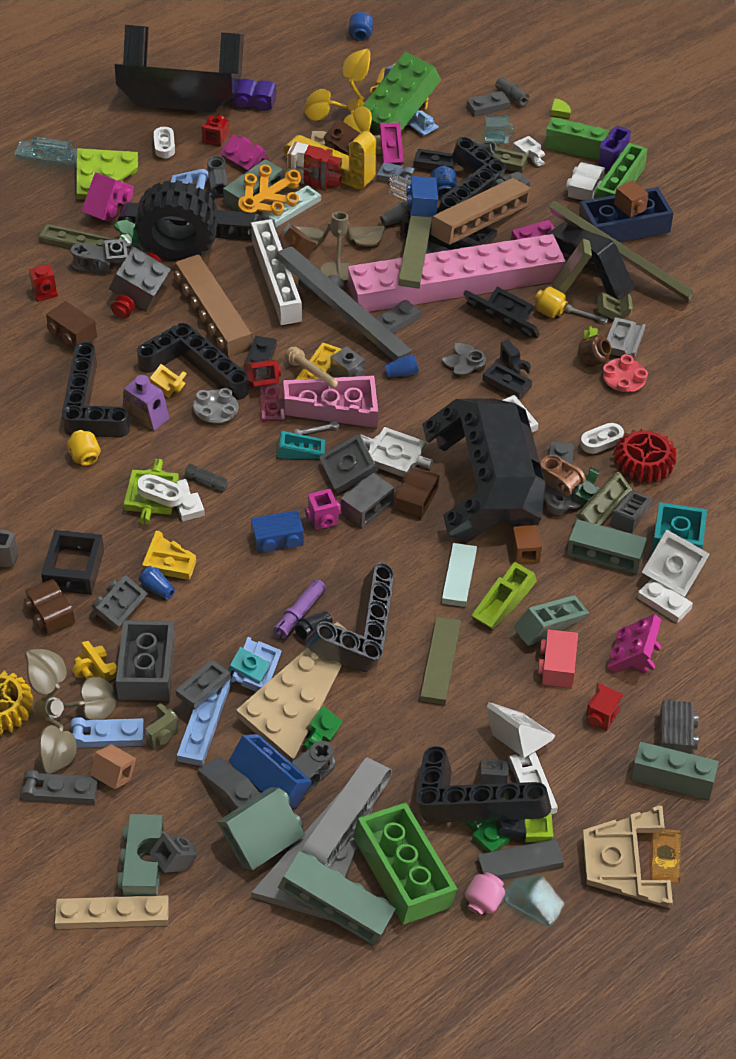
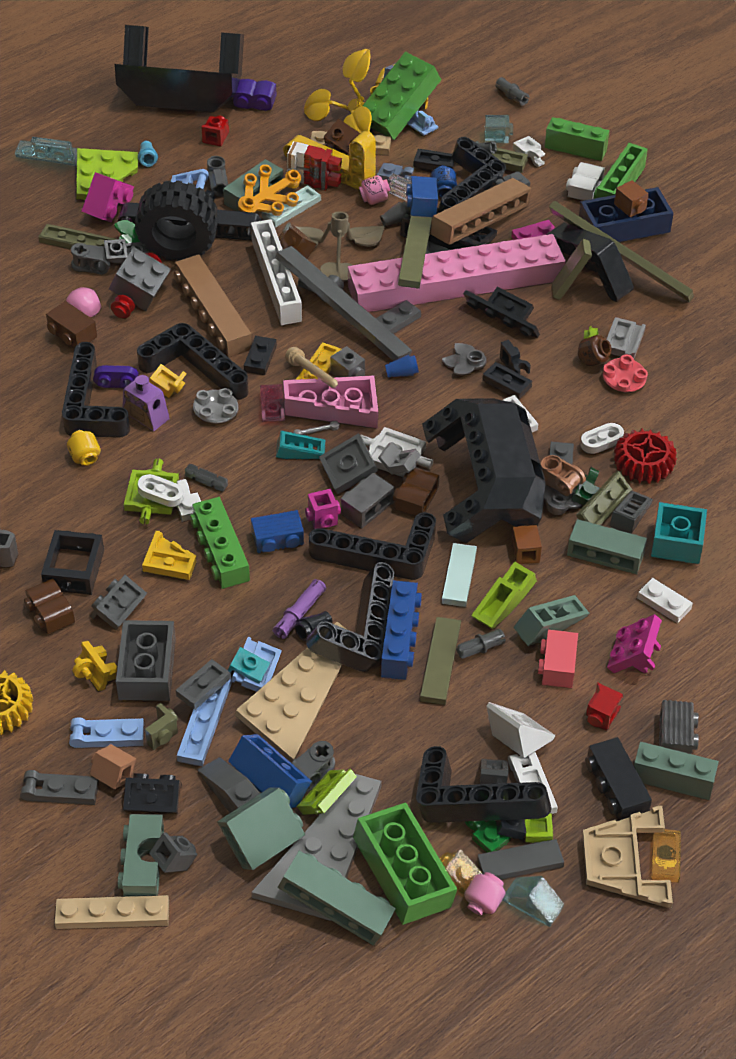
dark tan plant [25,649,117,774] -> none
red brick [29,264,58,302] -> none
blue cone [139,566,176,600] -> none
white plate [154,127,175,159] -> none
dark pink bracket [220,134,269,172] -> none
red window [244,360,281,386] -> none
light grey beam [301,757,392,868] -> none
green plate [302,706,343,750] -> none
blue head [348,12,374,41] -> none
dark pink plate [379,122,404,164] -> none
dark grey plate [467,91,510,117] -> none
yellow head [534,286,568,319] -> none
lime tile [551,98,571,118] -> none
light grey hinge [565,304,608,324] -> none
olive bracket [597,292,633,320] -> none
dark purple brick [598,126,631,171] -> none
white plate [642,529,710,597] -> none
none -> bright pink hair [66,287,101,317]
none -> dark purple plate [93,365,139,388]
none -> black bracket [123,773,182,814]
none -> medium azure cone [138,141,158,167]
none -> bright green brick [190,497,250,589]
none -> lime plate [297,769,357,814]
none -> black beam [309,512,436,580]
none -> bright pink head [359,175,391,205]
none -> light grey bracket [378,442,421,475]
none -> blue brick [381,580,422,680]
none -> clear yellow bracket [439,849,482,894]
none -> dark grey axle [456,628,506,658]
none -> black brick [585,737,652,821]

